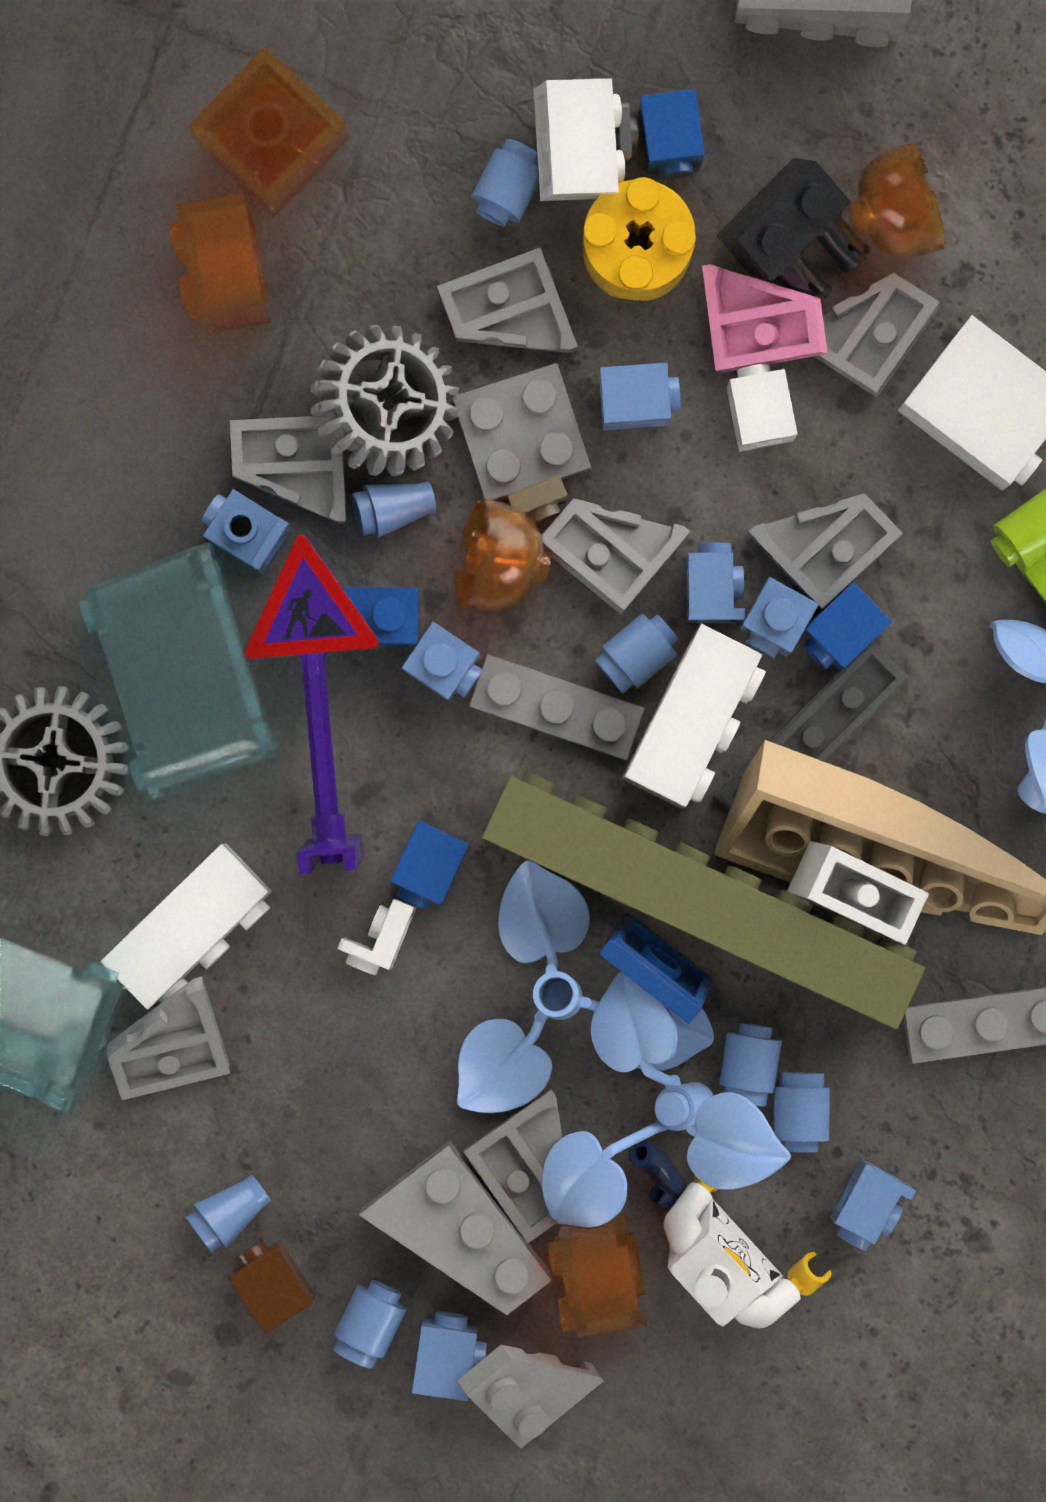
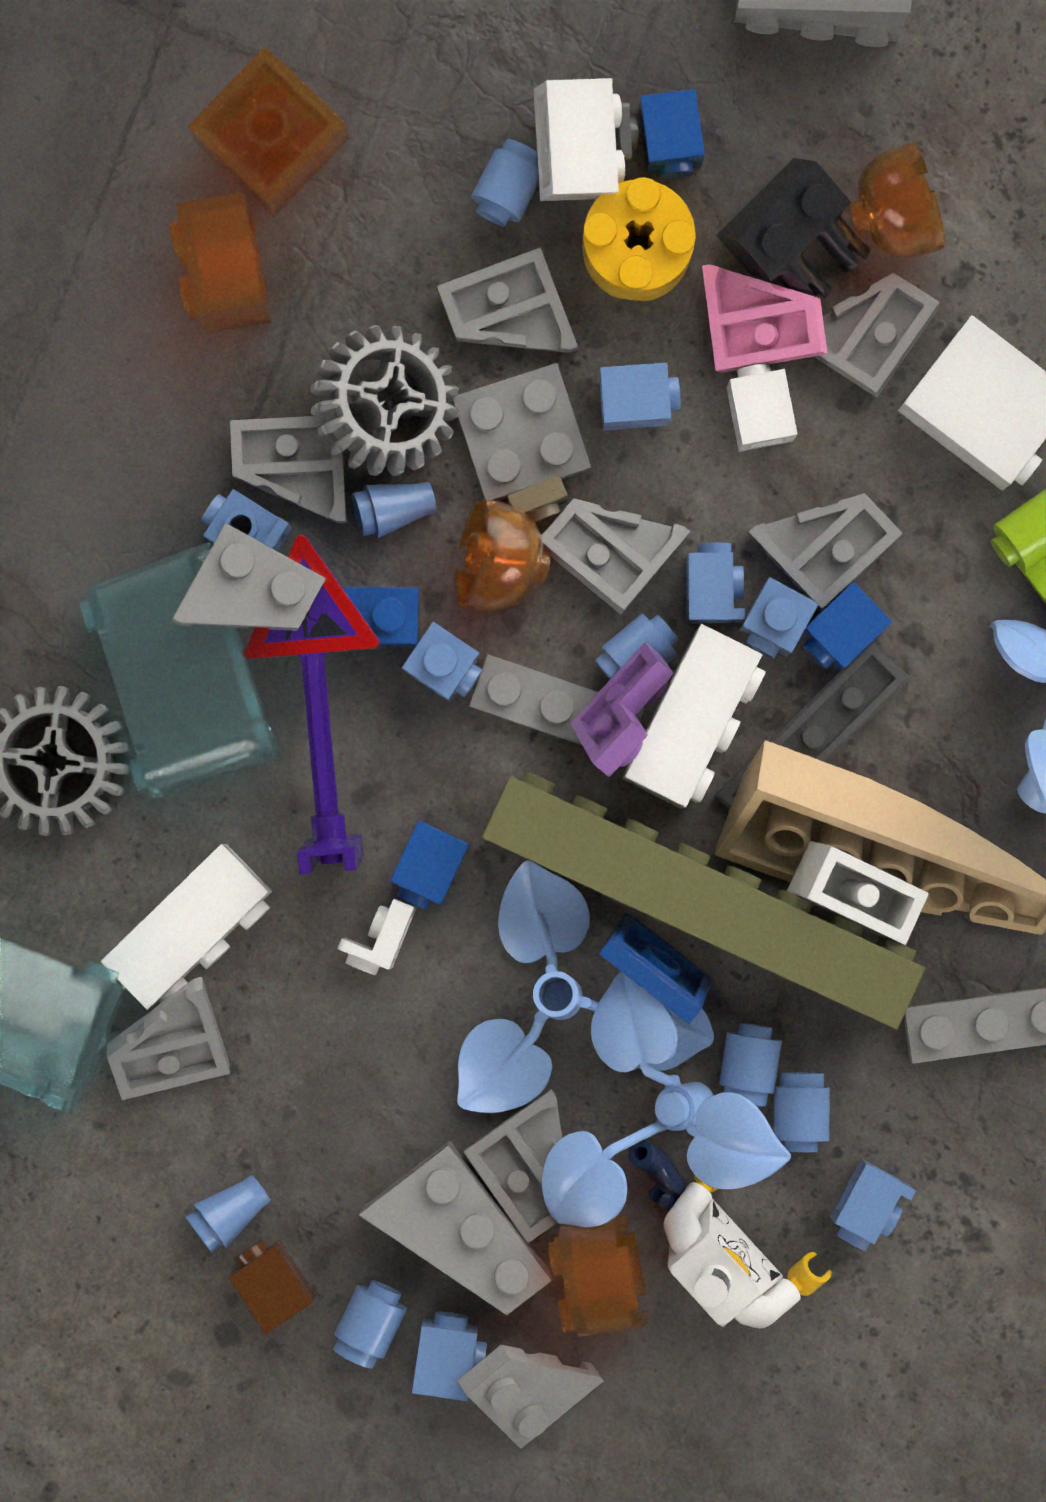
none -> light grey wing [172,523,326,631]
none -> medium lavender plate [570,642,674,777]

